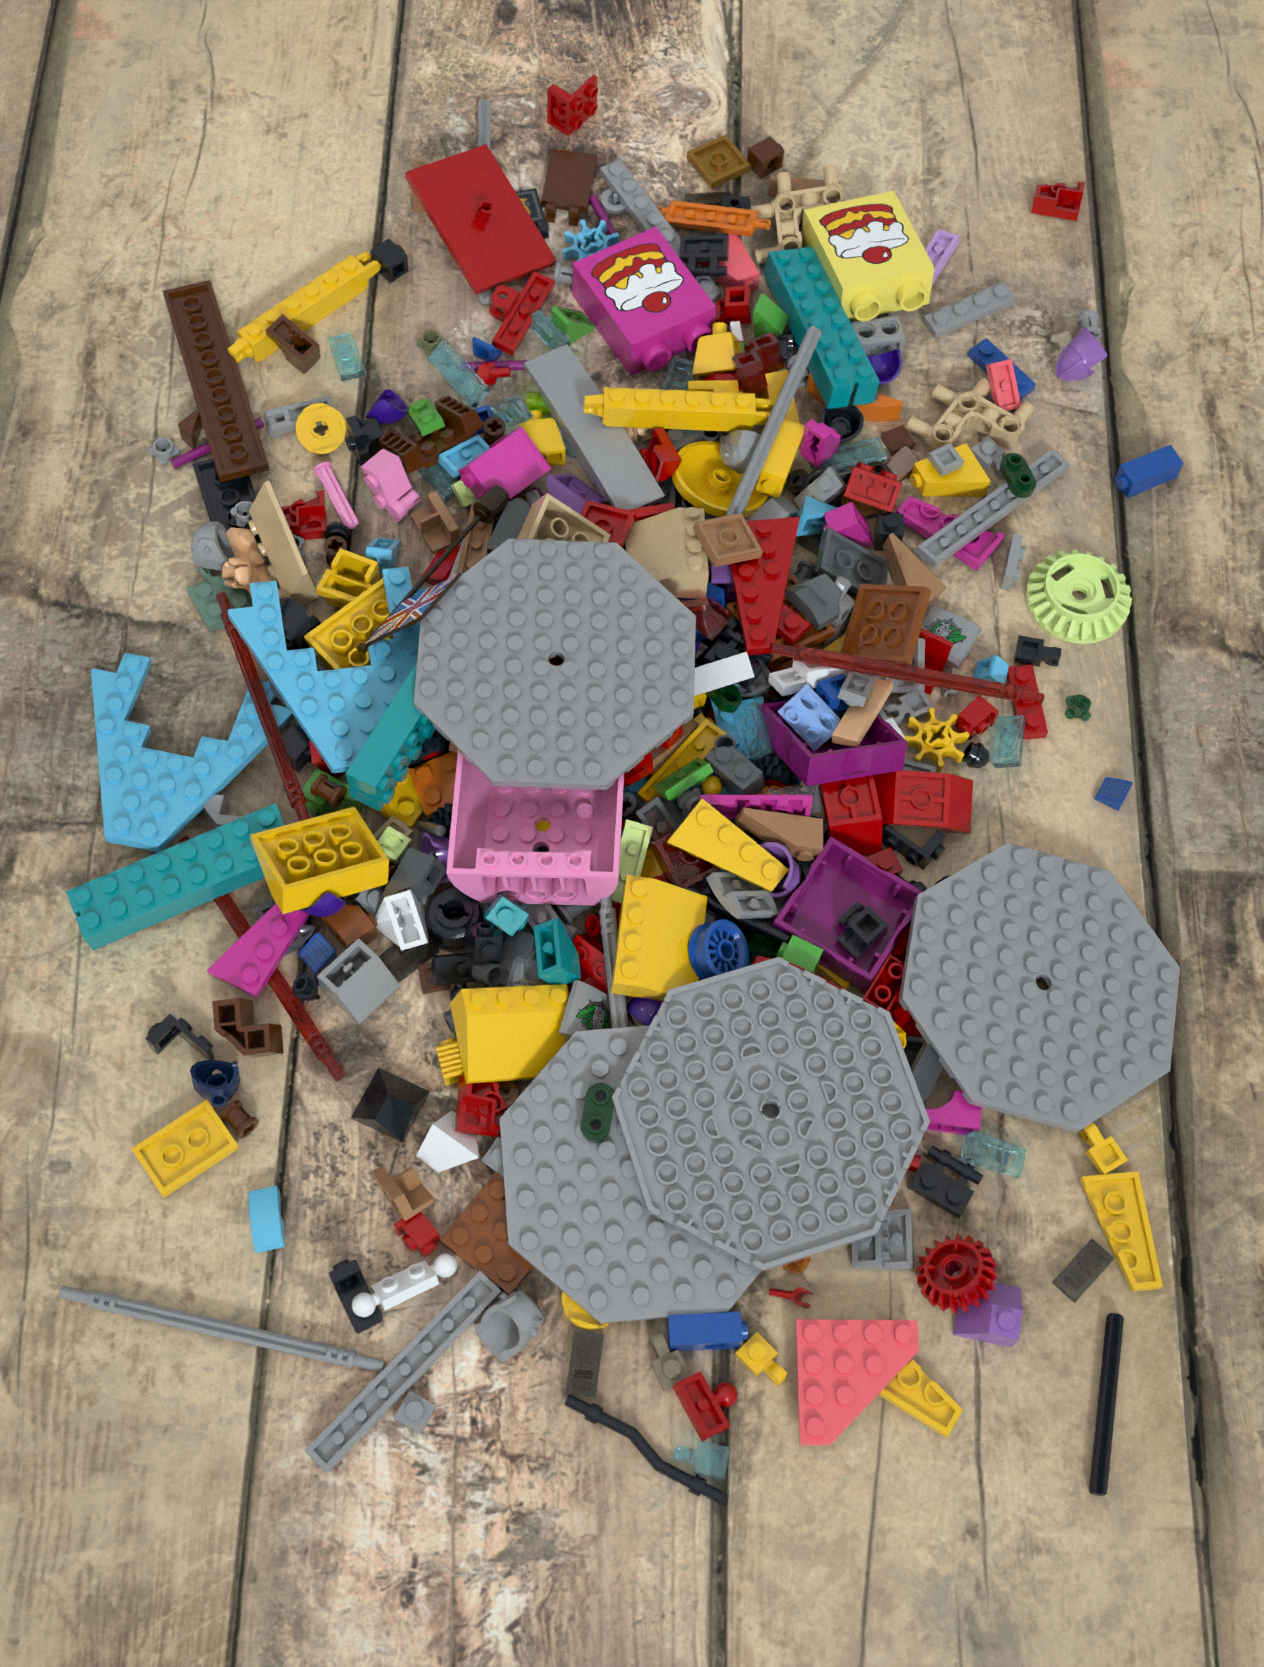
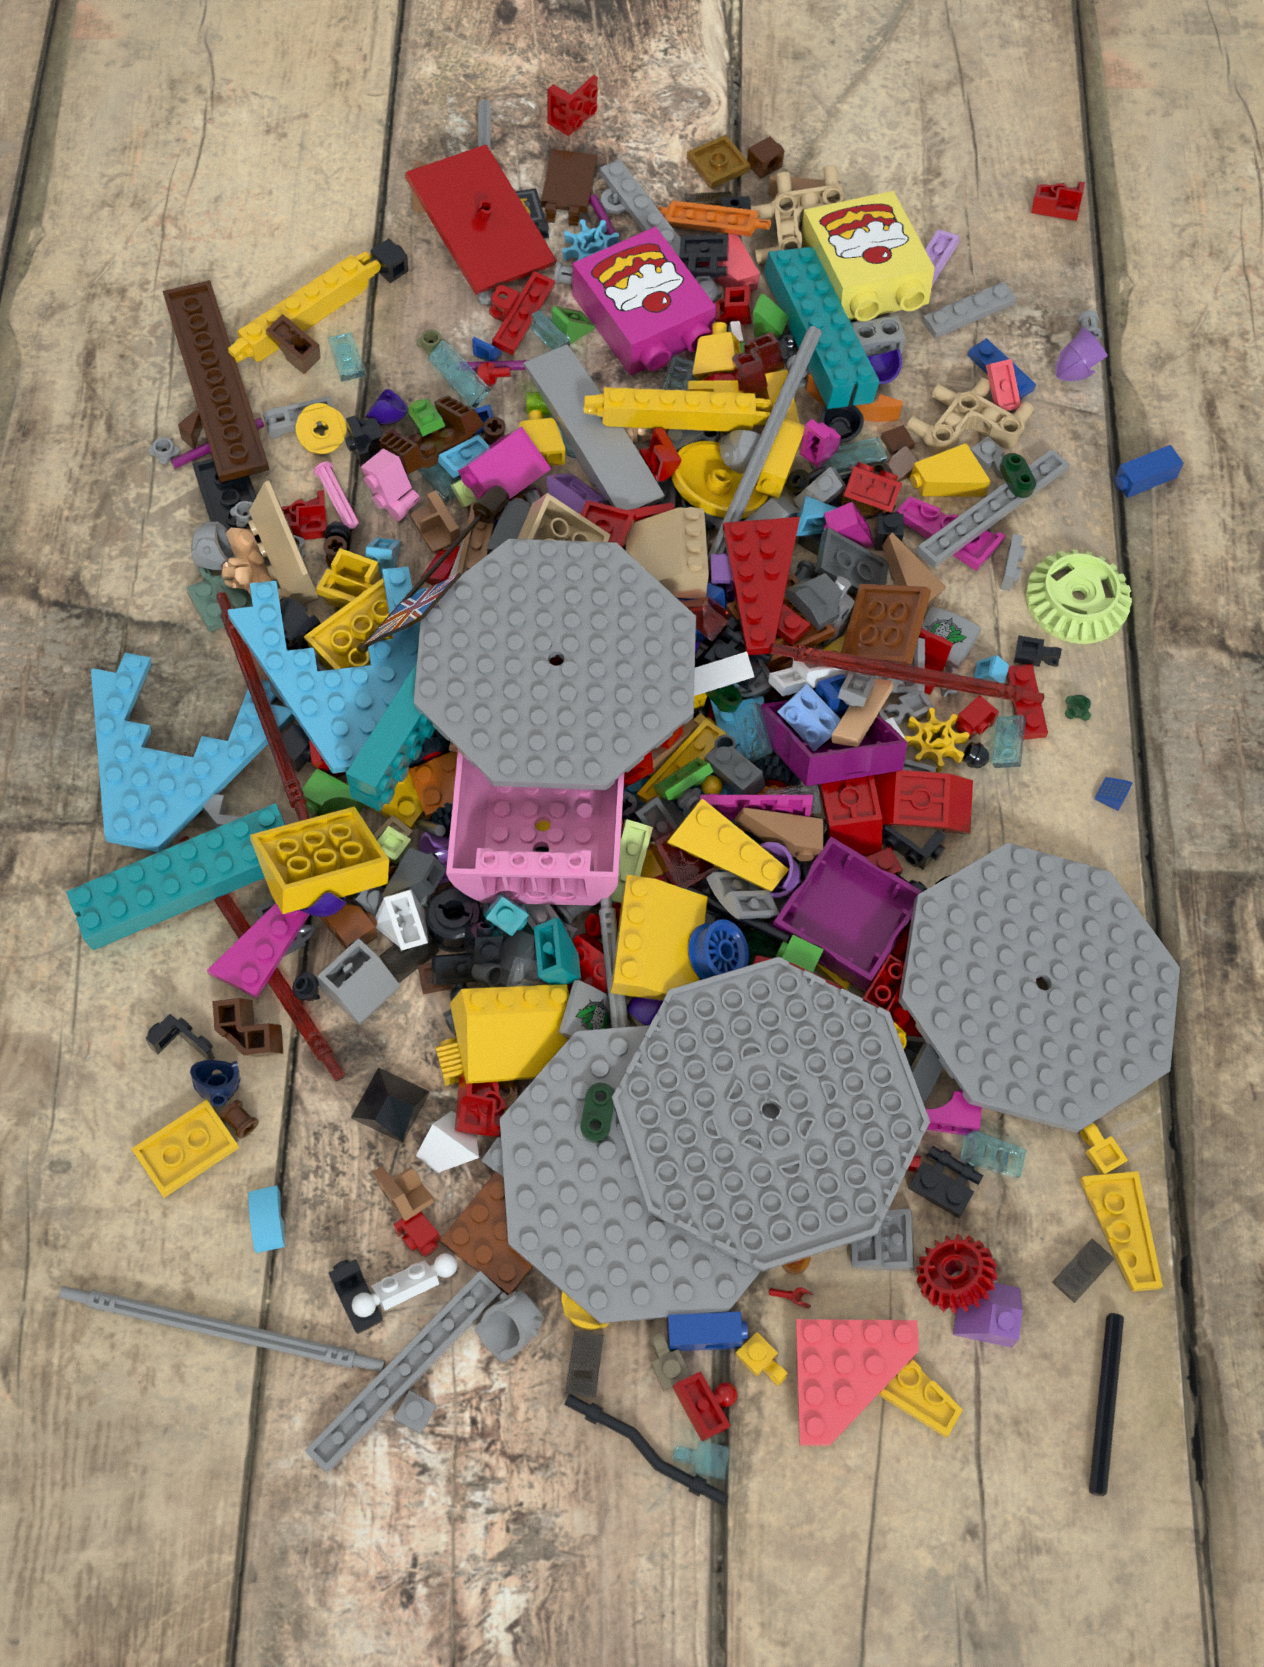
blue slope [298,932,337,975] -> none
reddish brown bush [310,774,347,808] -> none
clear light blue plate [490,395,533,427] -> none
medium nougat plate [693,513,763,567] -> none
black brick [837,902,888,961] -> none
light grey plate [928,443,964,477] -> none

